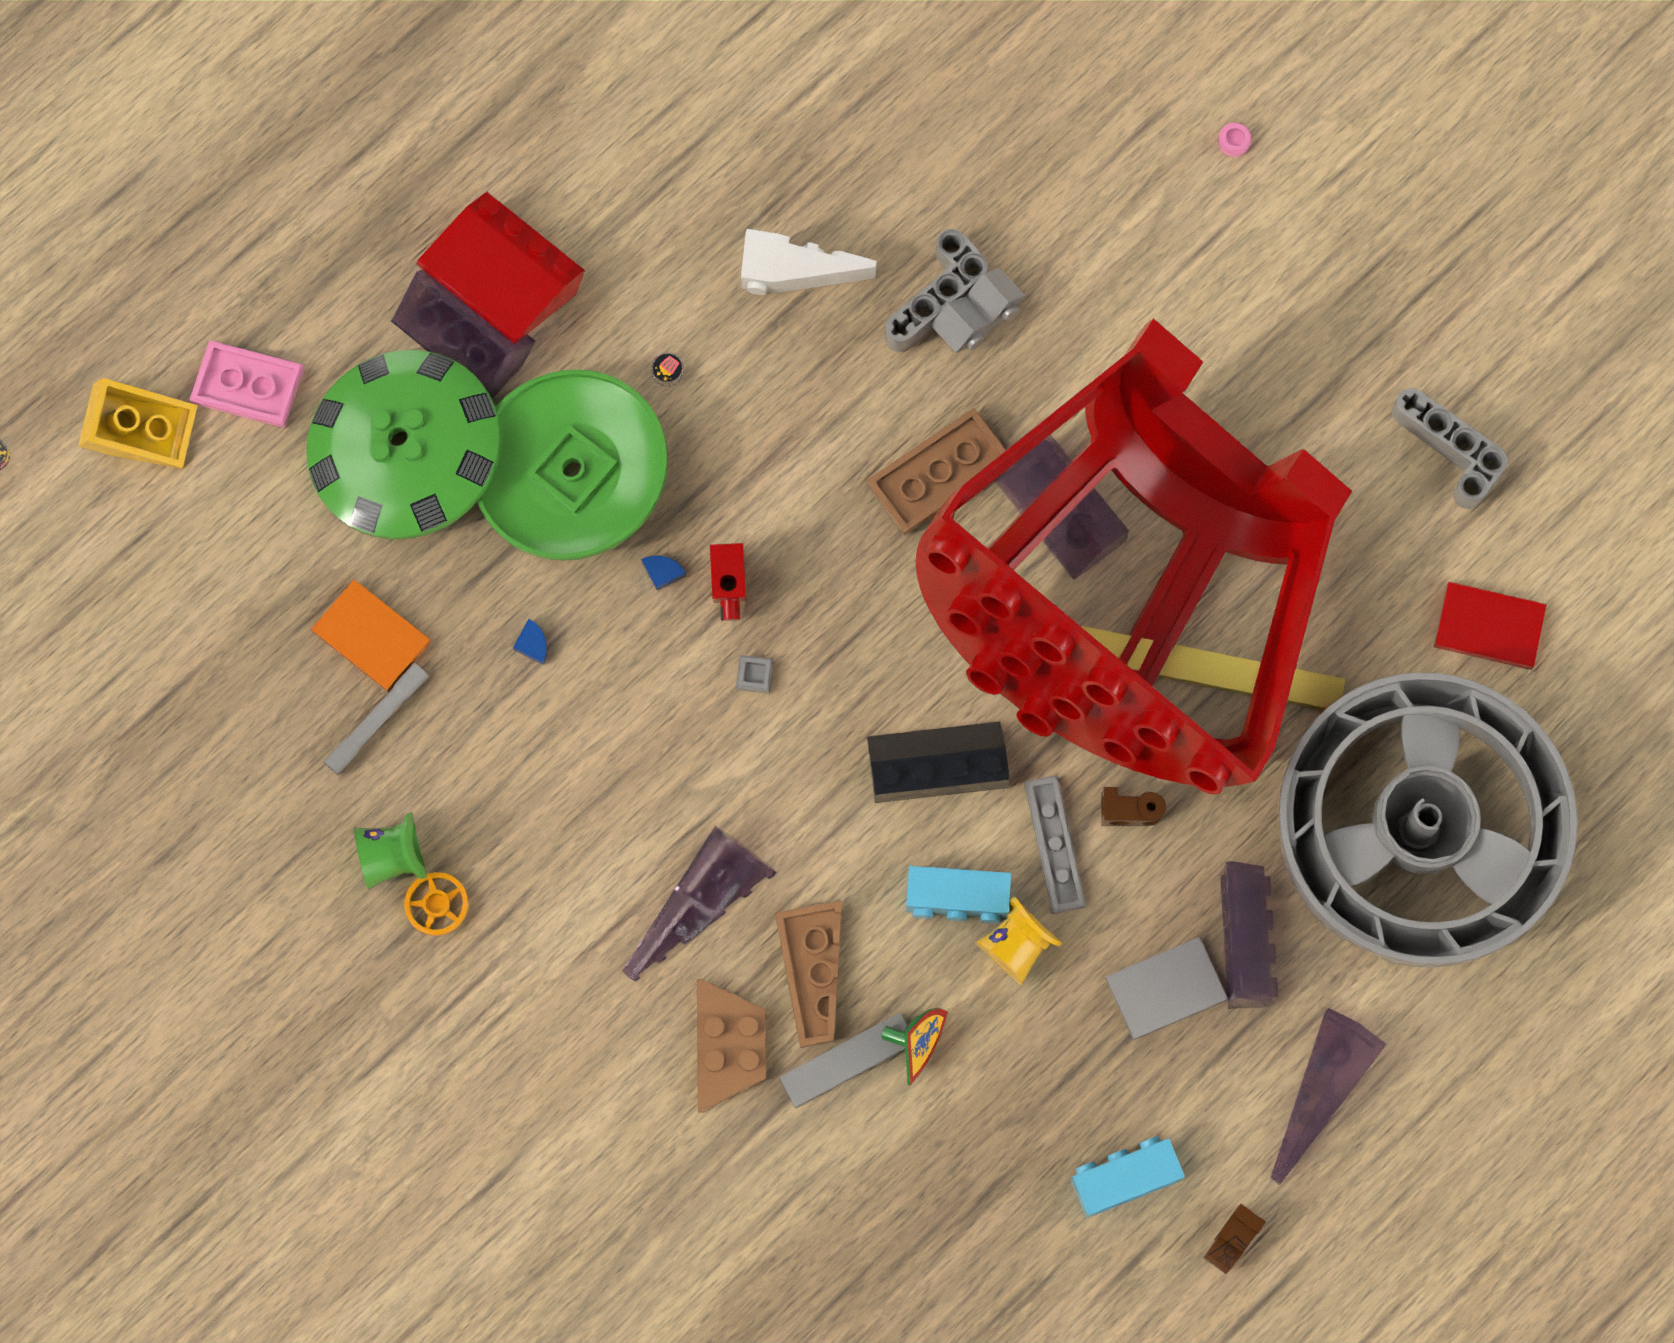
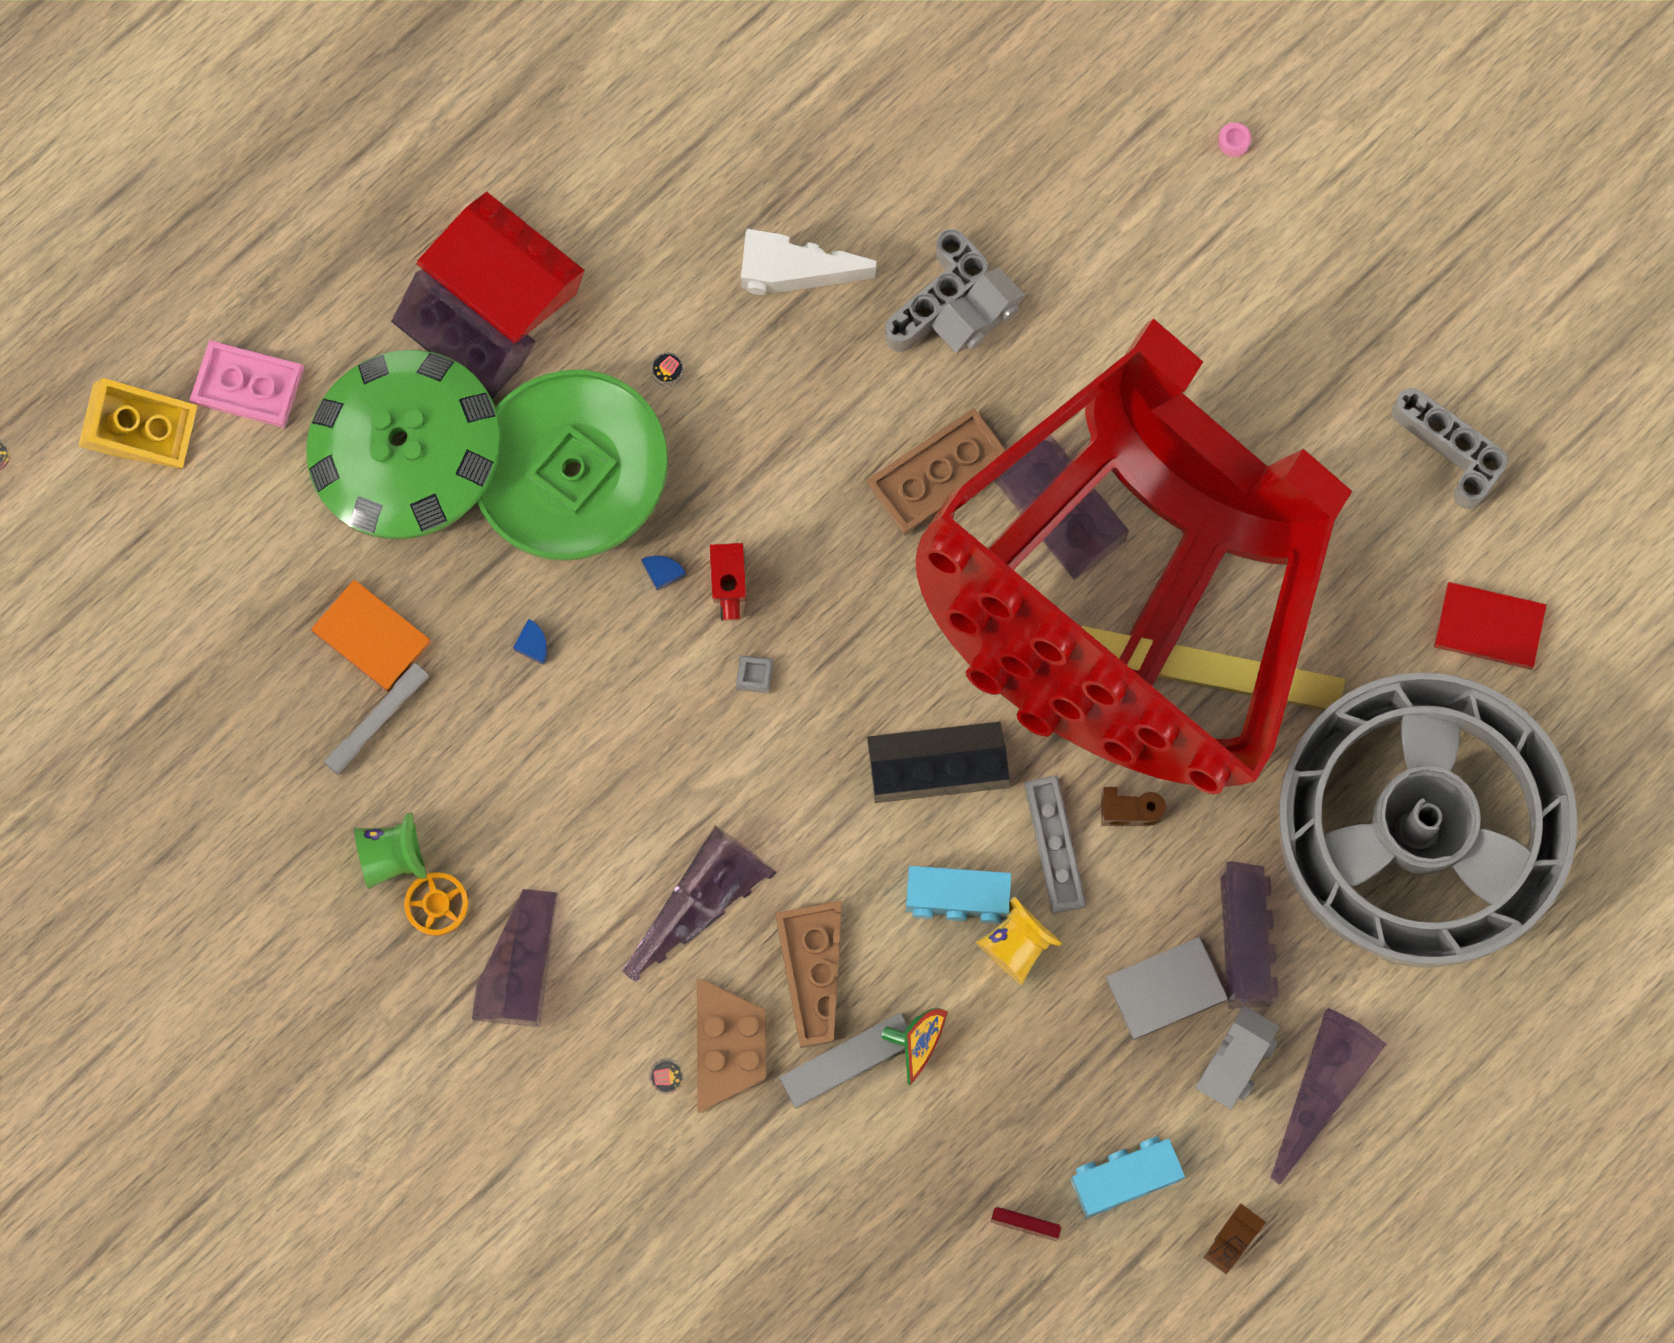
none -> wedge [472,889,557,1027]
none -> clear tile [649,1058,684,1094]
none -> dark red tile [990,1207,1062,1242]
none -> light grey brick [1195,1006,1280,1109]

